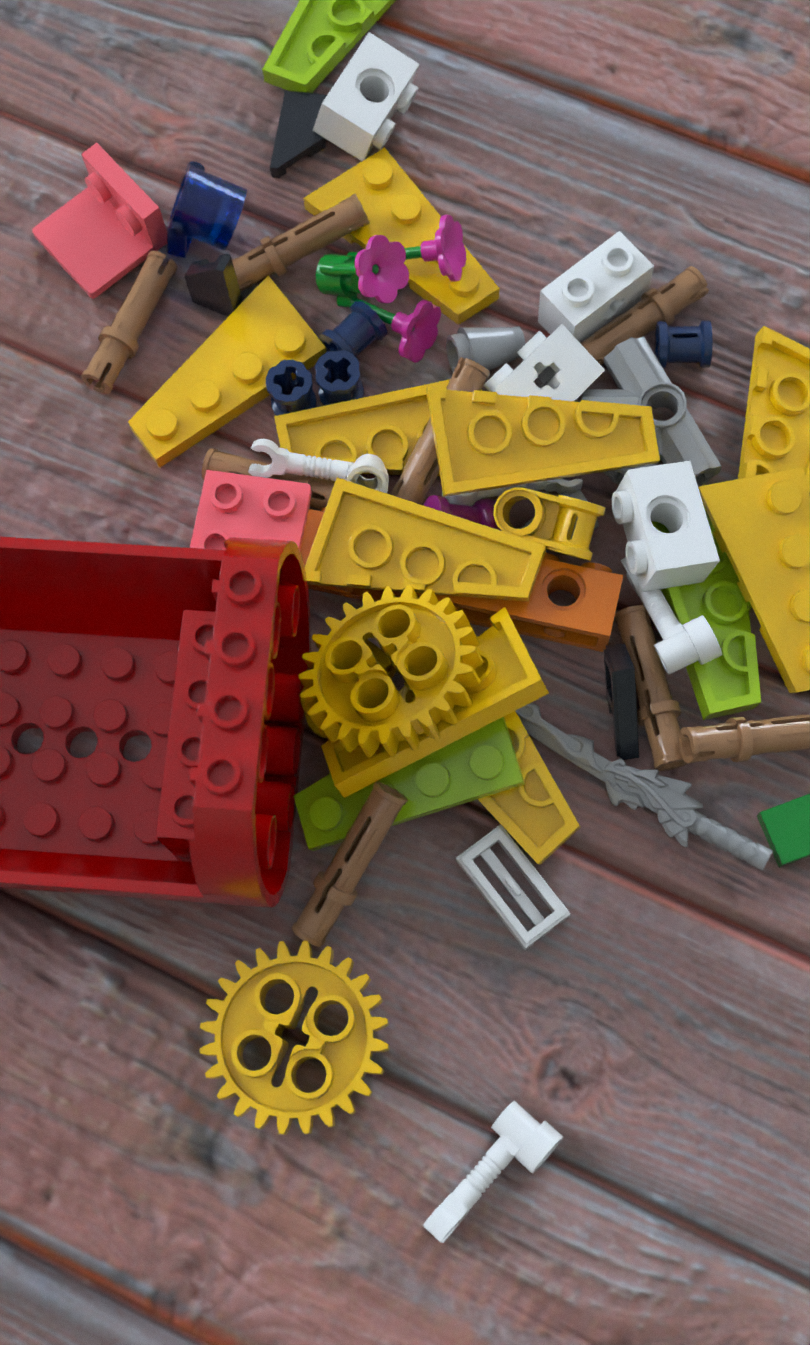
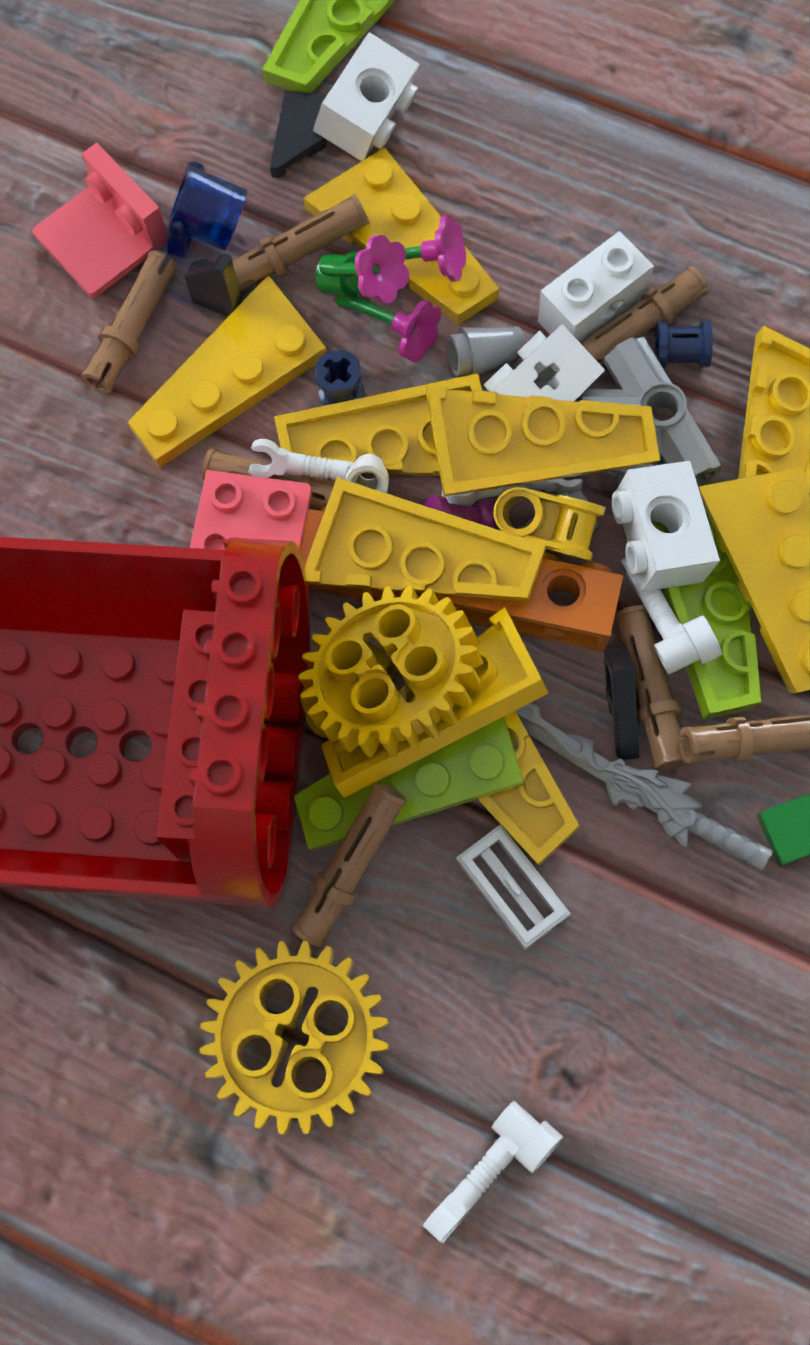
dark blue bush [266,360,317,416] -> none
dark blue bush [319,301,388,357] -> none
medium nougat pin [390,357,490,505] -> none

